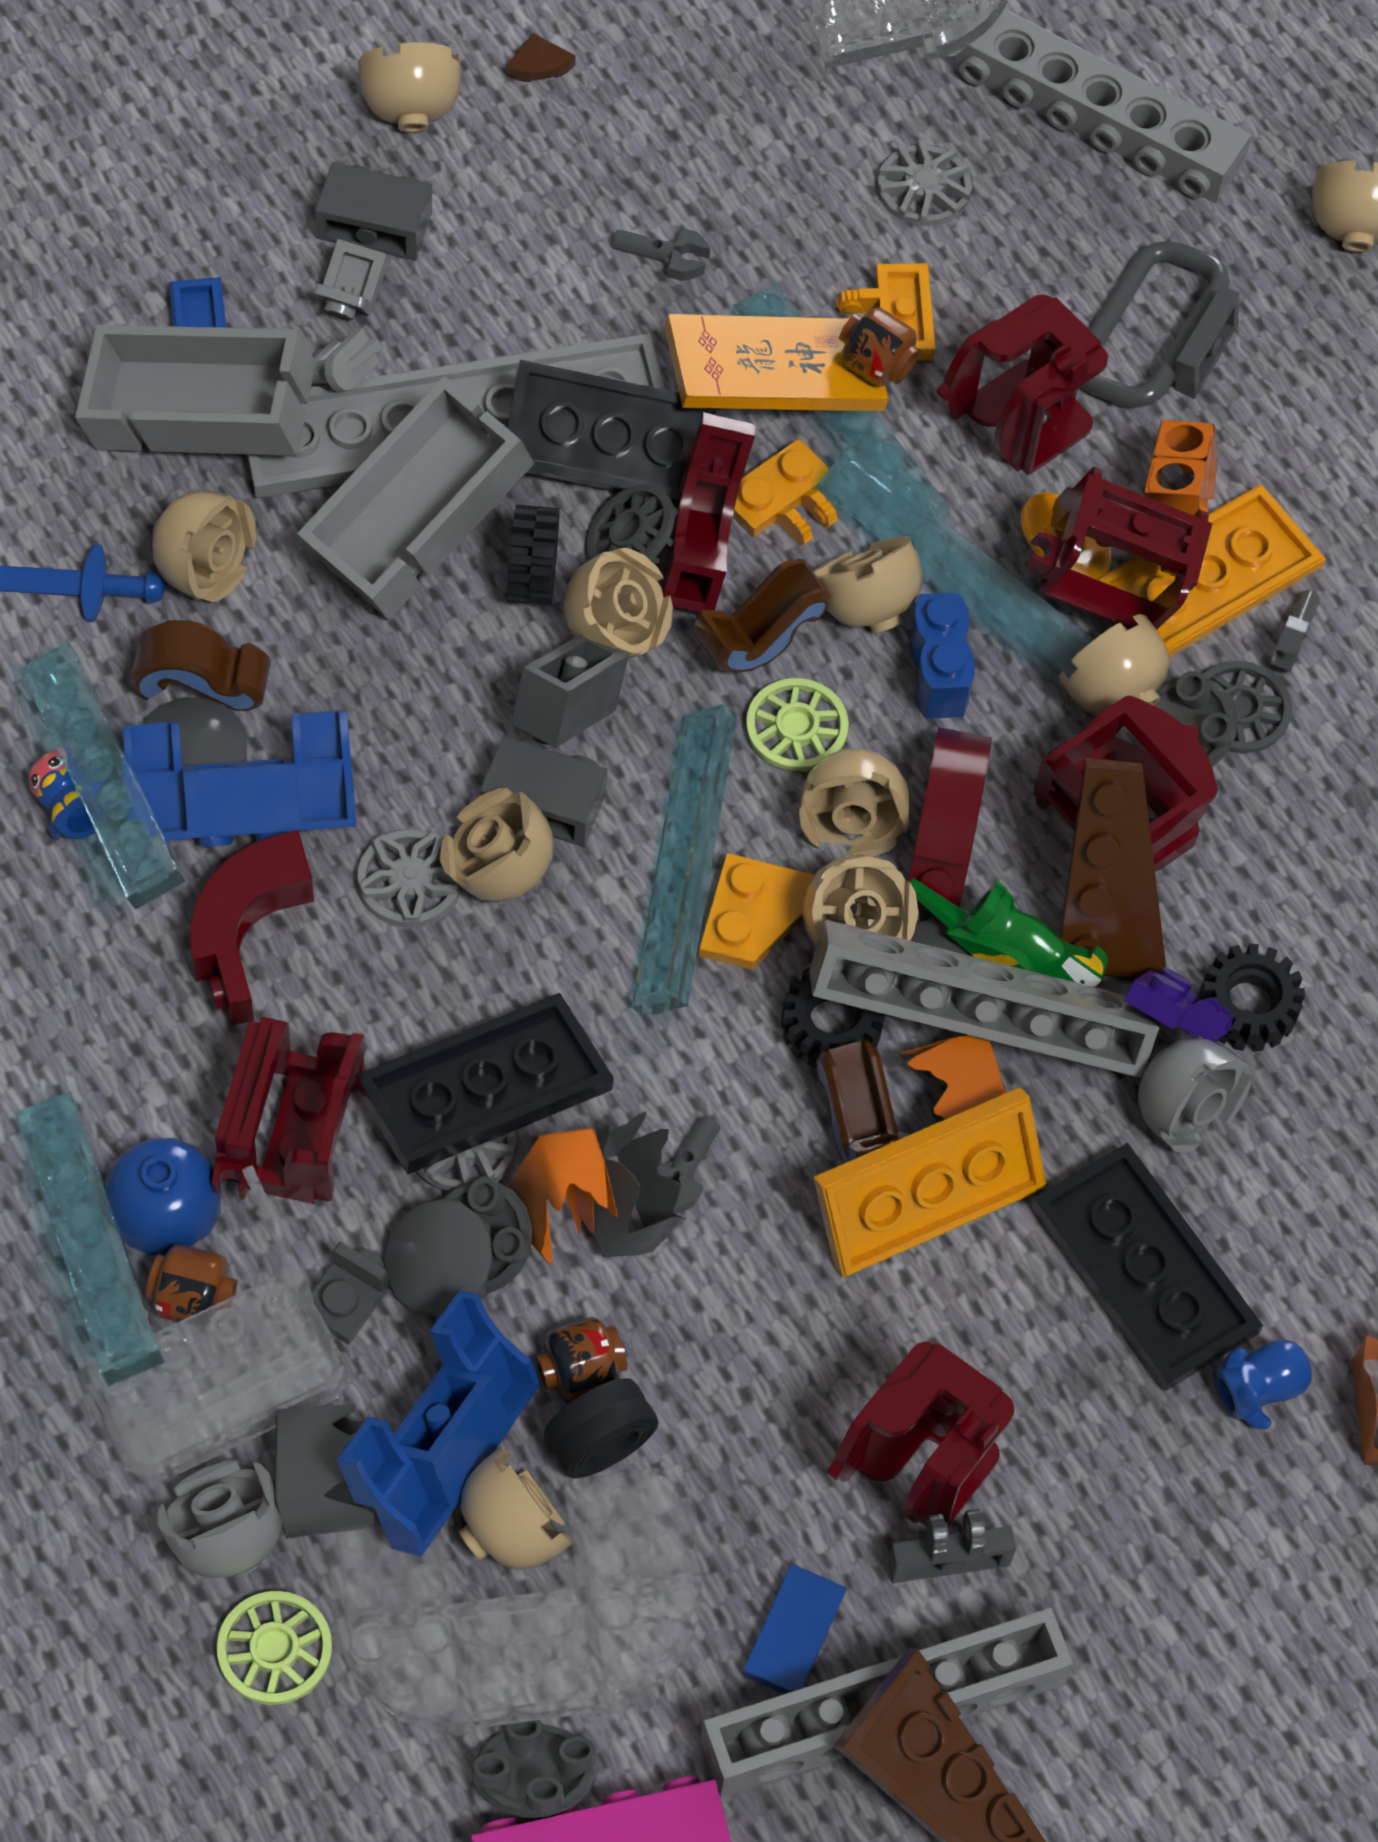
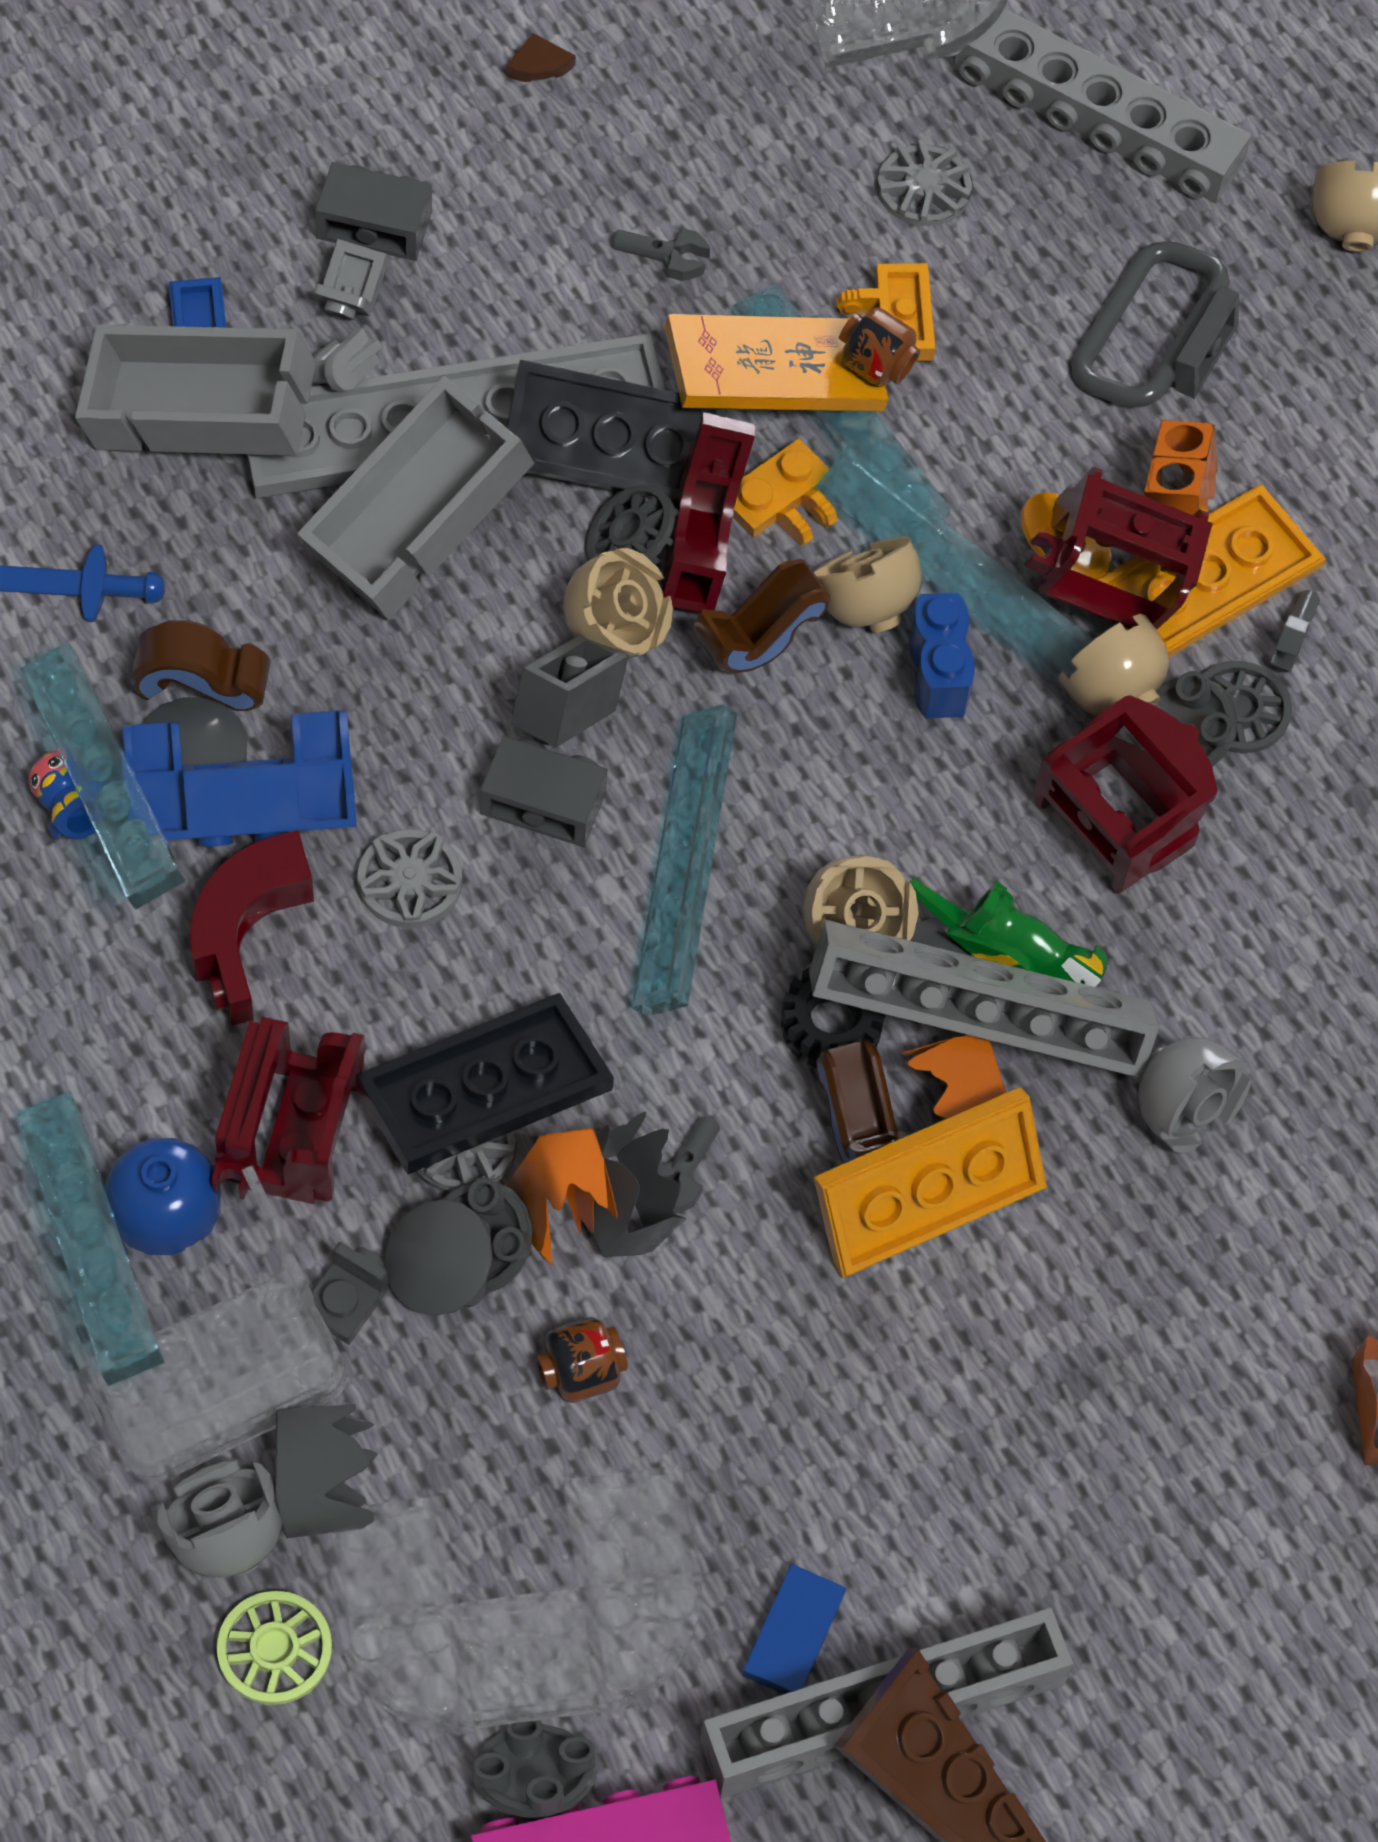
dark orange head [146,1245,238,1328] -> none
tan cylinder [152,491,256,602] -> none
blue bracket [336,1290,541,1557] -> none
tan cylinder [358,42,461,133] -> none
tan cylinder [440,788,554,902] -> none
tan cylinder [459,1446,574,1570] -> none
black tyre [507,504,560,605] -> none
black tyre [544,1378,659,1479] -> none
light orange wing [698,853,815,970] -> none
yellowish green wheel [746,678,849,772] -> none
tan cylinder [799,748,910,857] -> none
dark red animal [827,1341,1014,1527] -> none
dark grey hinge [888,1508,1016,1584] -> none
dark red arch [908,727,992,911] -> none
dark red animal [936,294,1108,475] -> none
black plate [1031,1143,1263,1392] -> none
reddish brown wing [1059,758,1166,979] -> none
dark purple hinge [1124,967,1234,1042] -> none
black tyre [1199,943,1305,1052] -> none
blue animal [1213,1339,1312,1429] -> none

